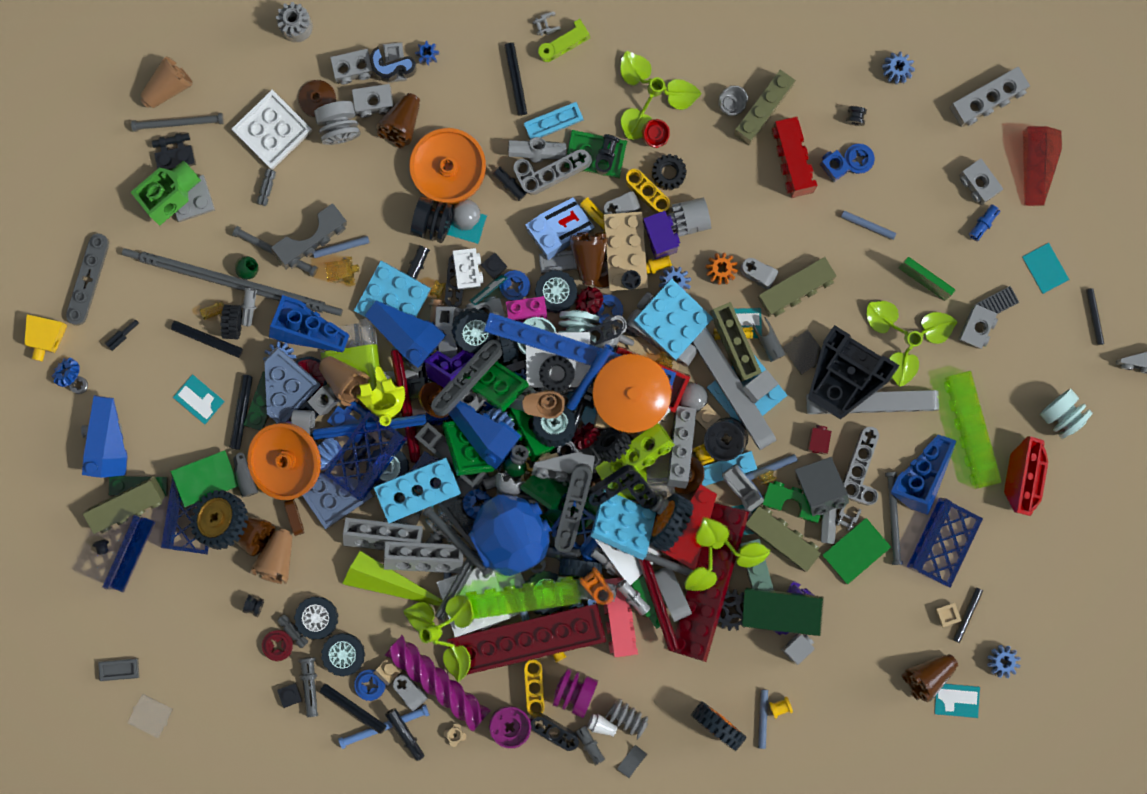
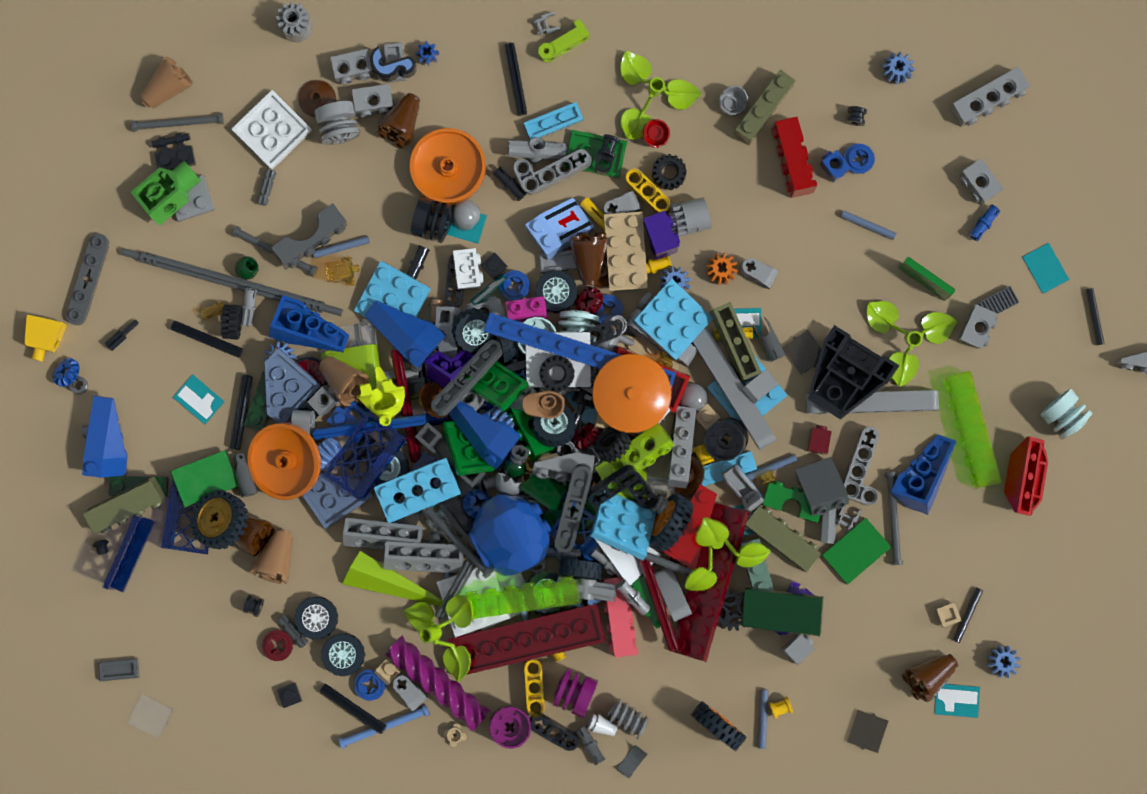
reddish brown beam [284,499,305,536] -> none
dark grey pin [298,657,318,717] -> none
black axle [385,708,425,761] -> none
clear yellow bush [430,280,446,299] -> none
blue piece [566,344,613,410] -> none
orange piece [579,567,614,605] -> none
black wheel [621,270,641,290] -> none
olive brick [758,257,836,317] -> none
clear blue fence [907,498,983,588] -> none
clear red wedge [1023,126,1062,206] -> none
none -> clear smoke piece [847,710,888,753]

